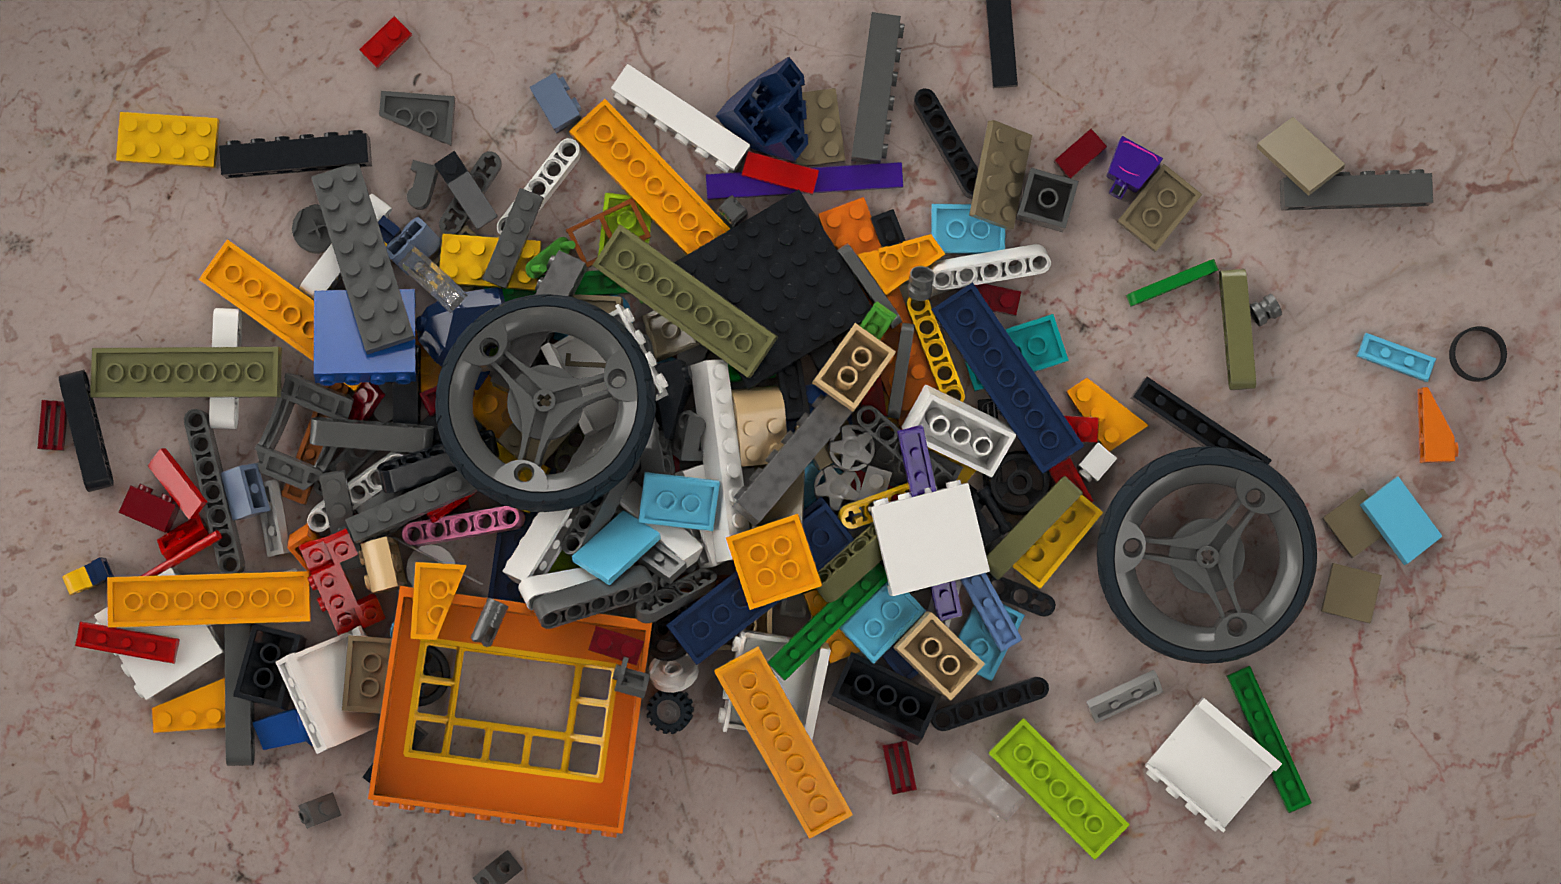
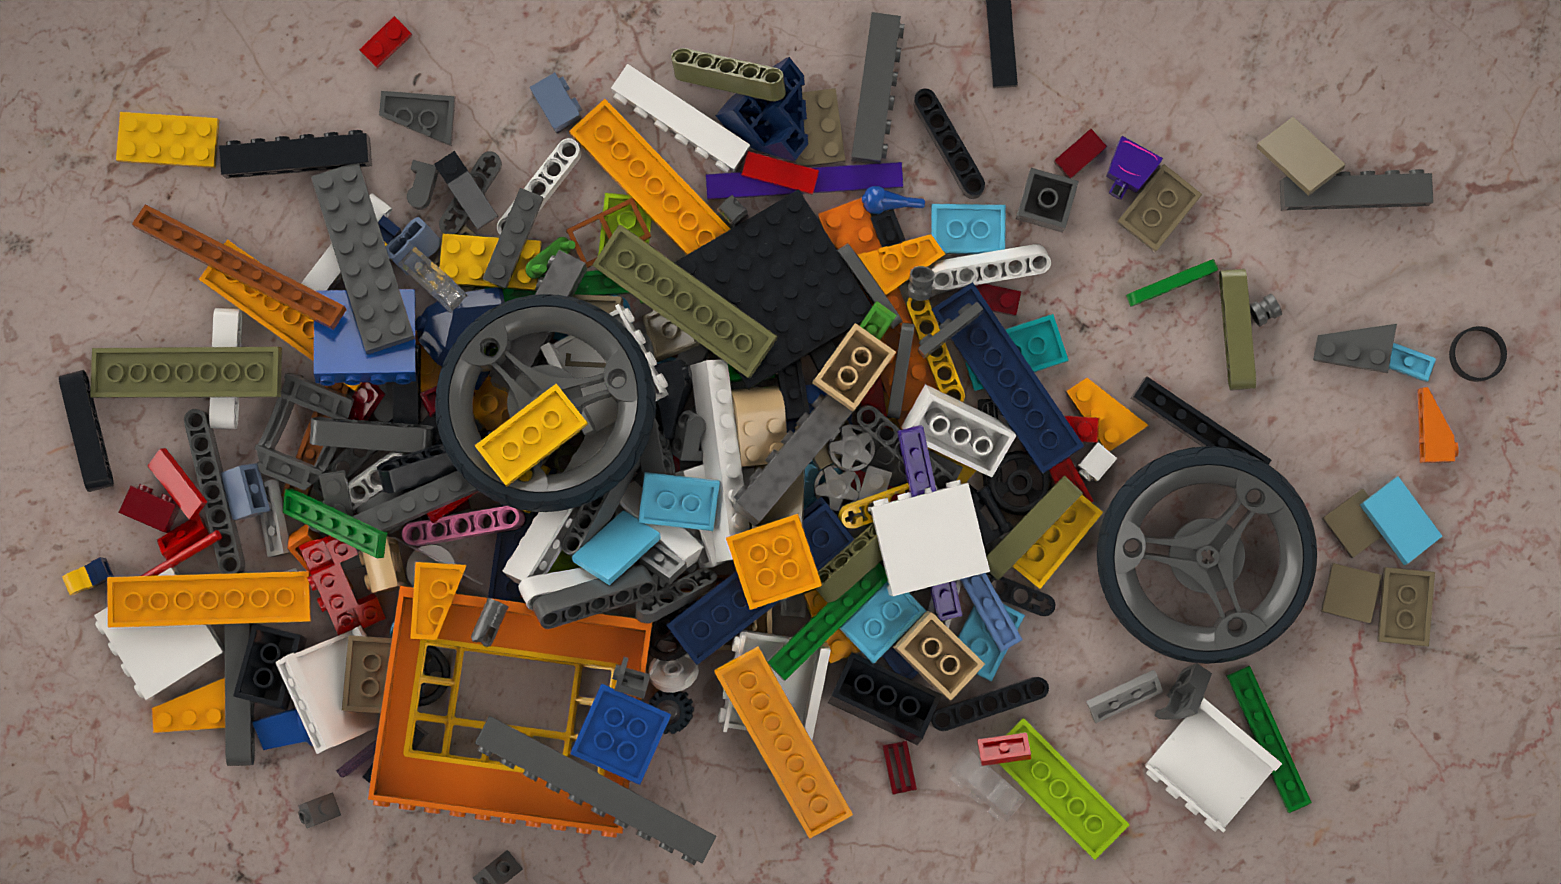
dark red tile [37,400,67,451] -> none
red tile [75,622,180,664] -> none
dark grey tile [292,204,332,254] -> none
dark red plate [588,626,644,666] -> none
dark tan plate [969,120,1032,230] -> none
none -> dark orange plate [132,204,347,330]
none -> green tile [283,488,387,559]
none -> clear purple tile [336,739,377,778]
none -> yellow plate [475,384,588,487]
none -> dark grey brick [475,716,717,865]
none -> blue plate [570,683,671,785]
none -> olive beam [671,48,786,101]
none -> blue piece [862,186,925,214]
none -> dark grey plate [918,302,983,359]
none -> plate [977,733,1031,766]
none -> dark grey slope [1155,663,1212,720]
none -> dark grey wing [1313,324,1397,373]
none -> dark tan plate [1377,567,1435,647]

